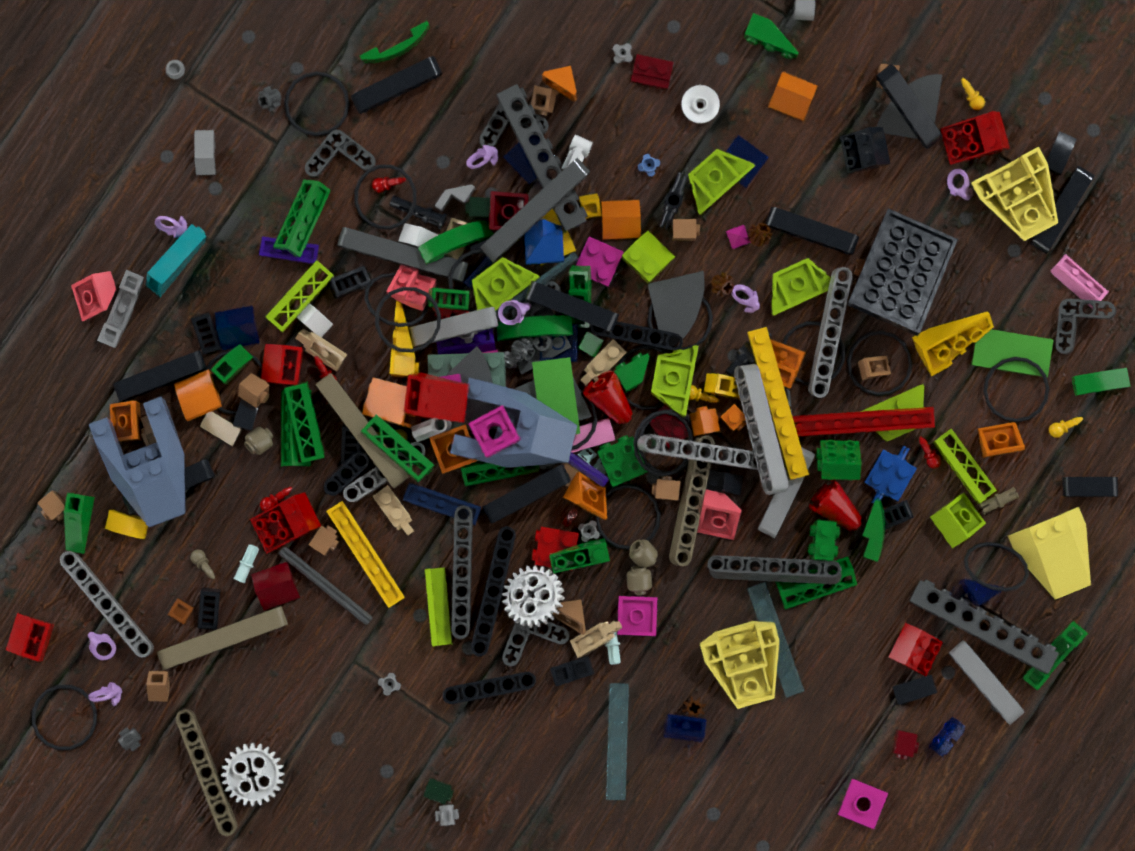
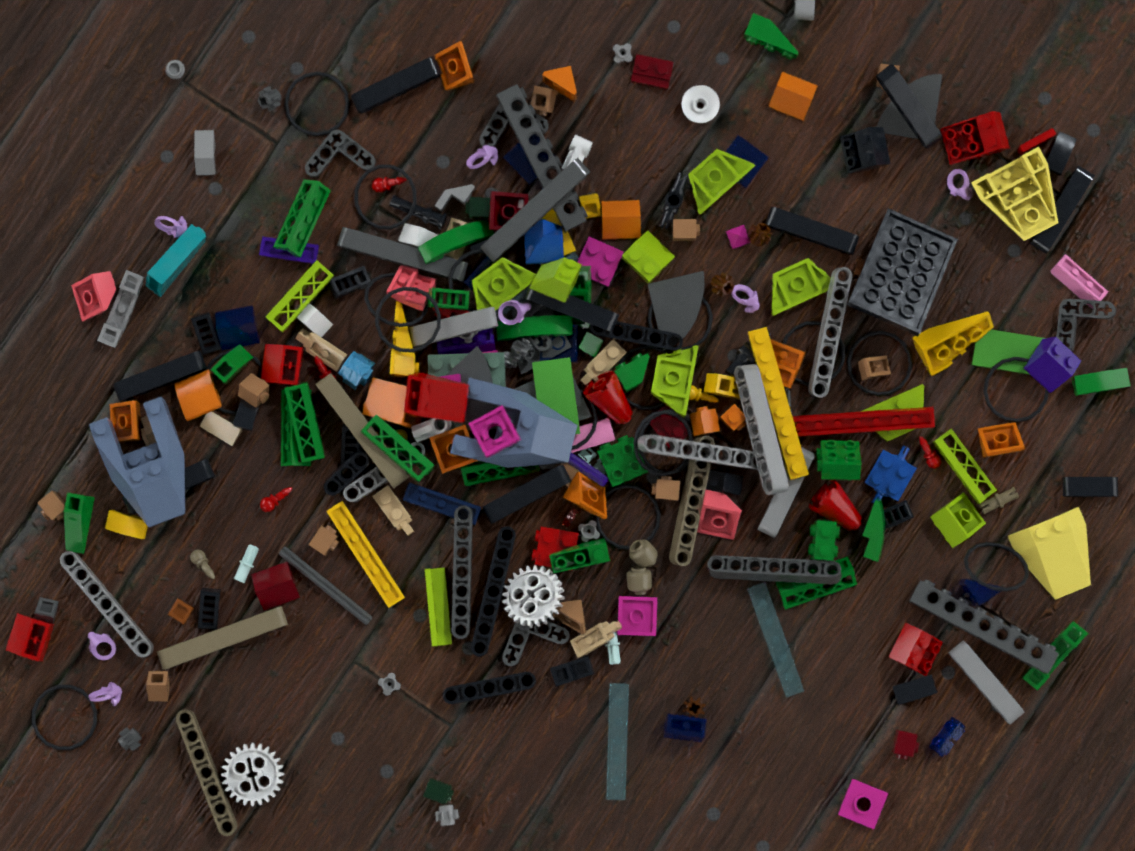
dark tan head [244,427,273,455] -> none
red slope [250,492,321,554] -> none
green slope [359,21,430,63] -> none
medium blue plate [638,154,660,176] -> none
light yellow wedge [700,621,779,709] -> none
yellow bar [961,78,985,110] -> none
yellow bar [1049,417,1083,438] -> none
none -> dark grey slope [34,597,59,624]
none -> dark azure hair [338,351,375,390]
none -> orange slope [435,41,474,91]
none -> lime slope [530,258,582,302]
none -> red tile [1017,128,1056,155]
none -> dark purple slope [1024,337,1081,393]

